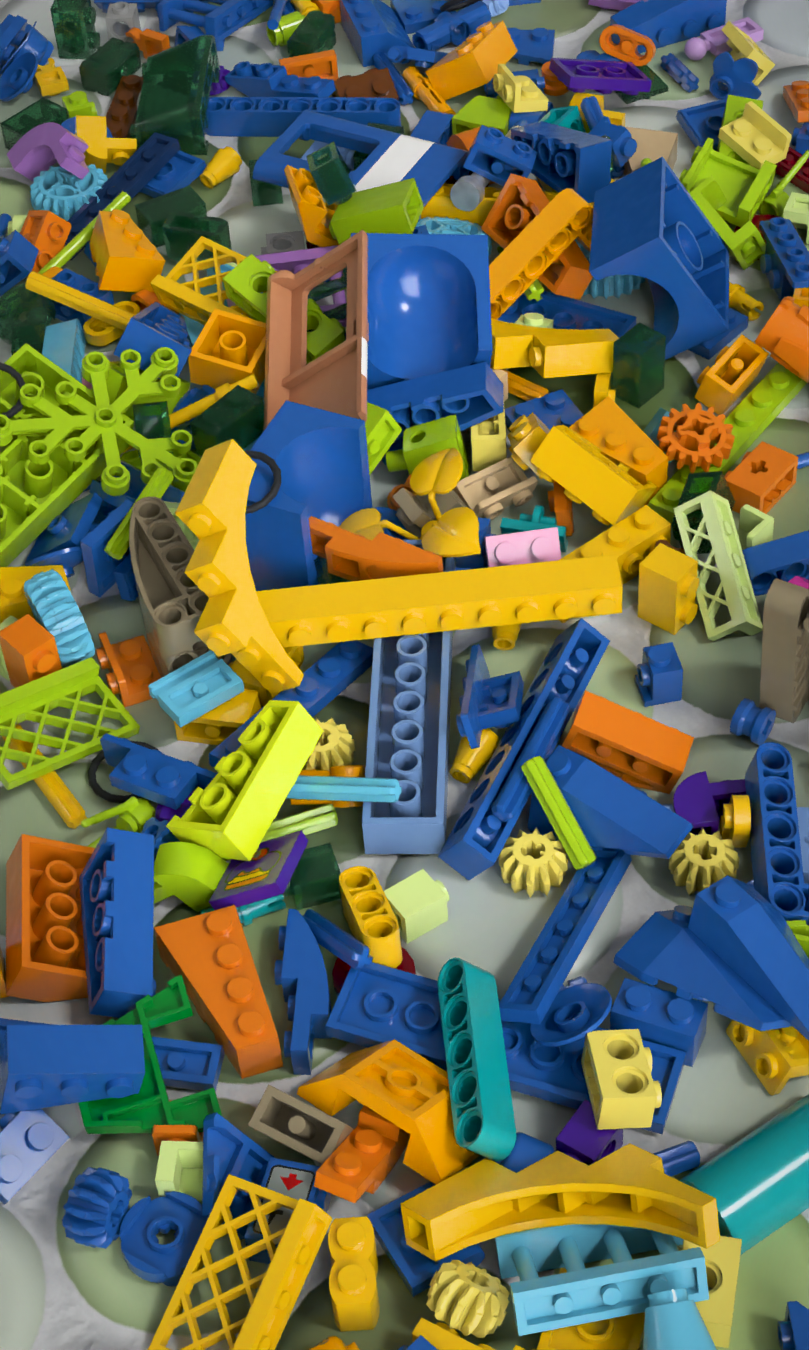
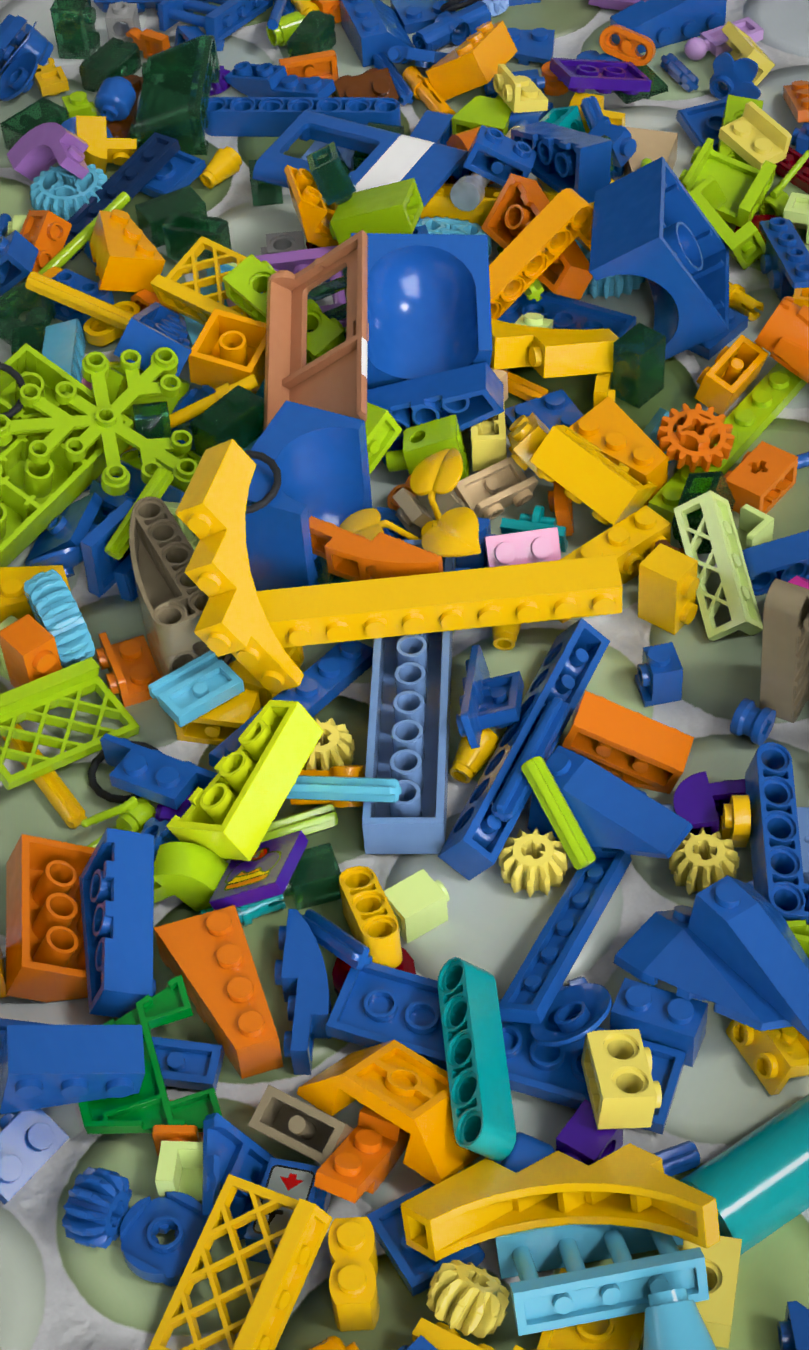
none -> blue head [94,76,136,121]

